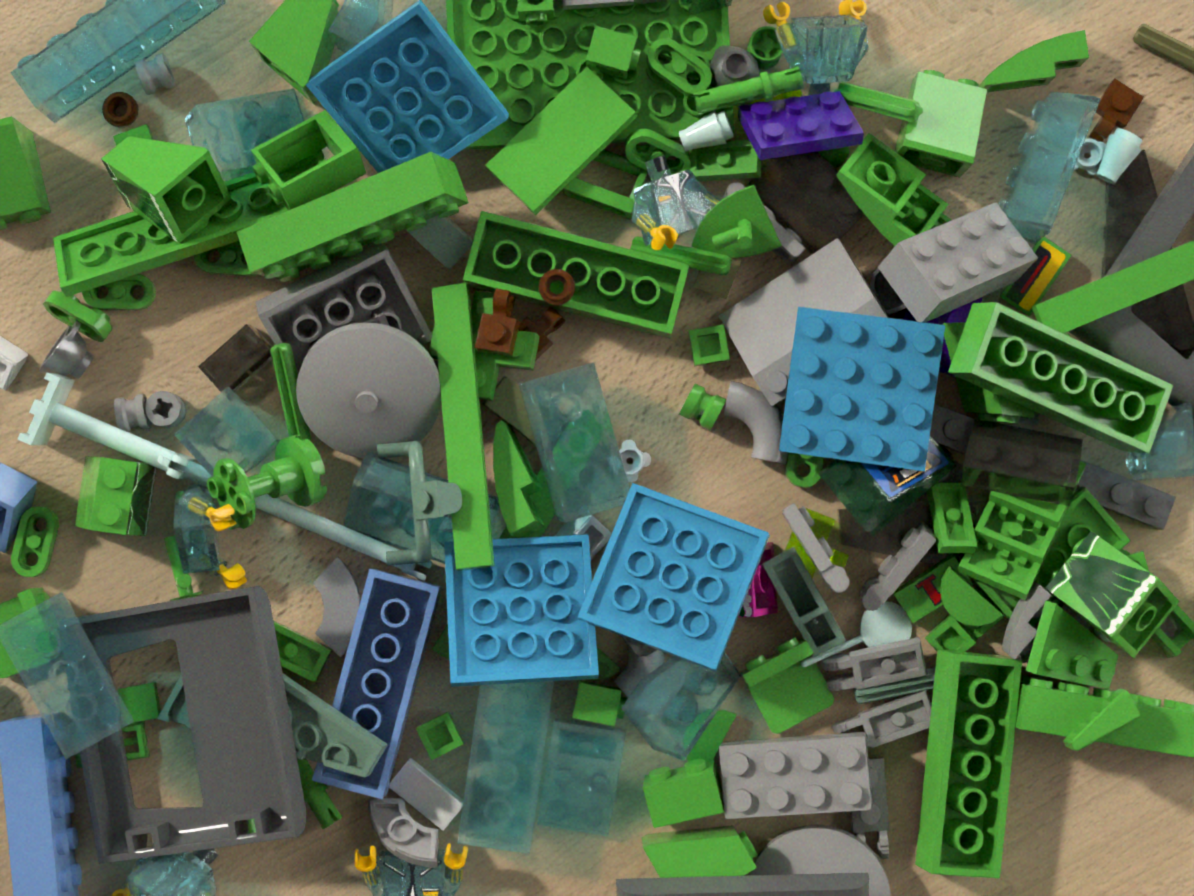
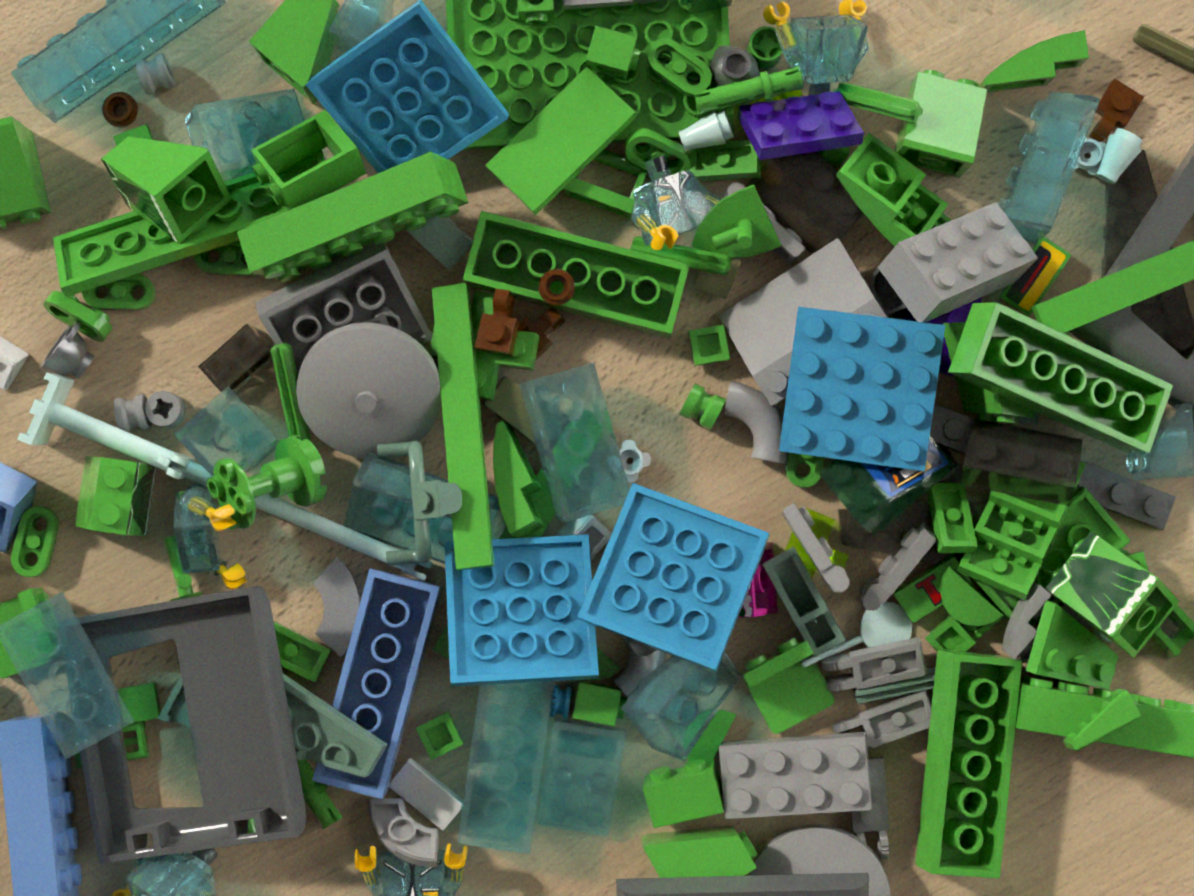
none -> dark azure bush [550,685,572,719]

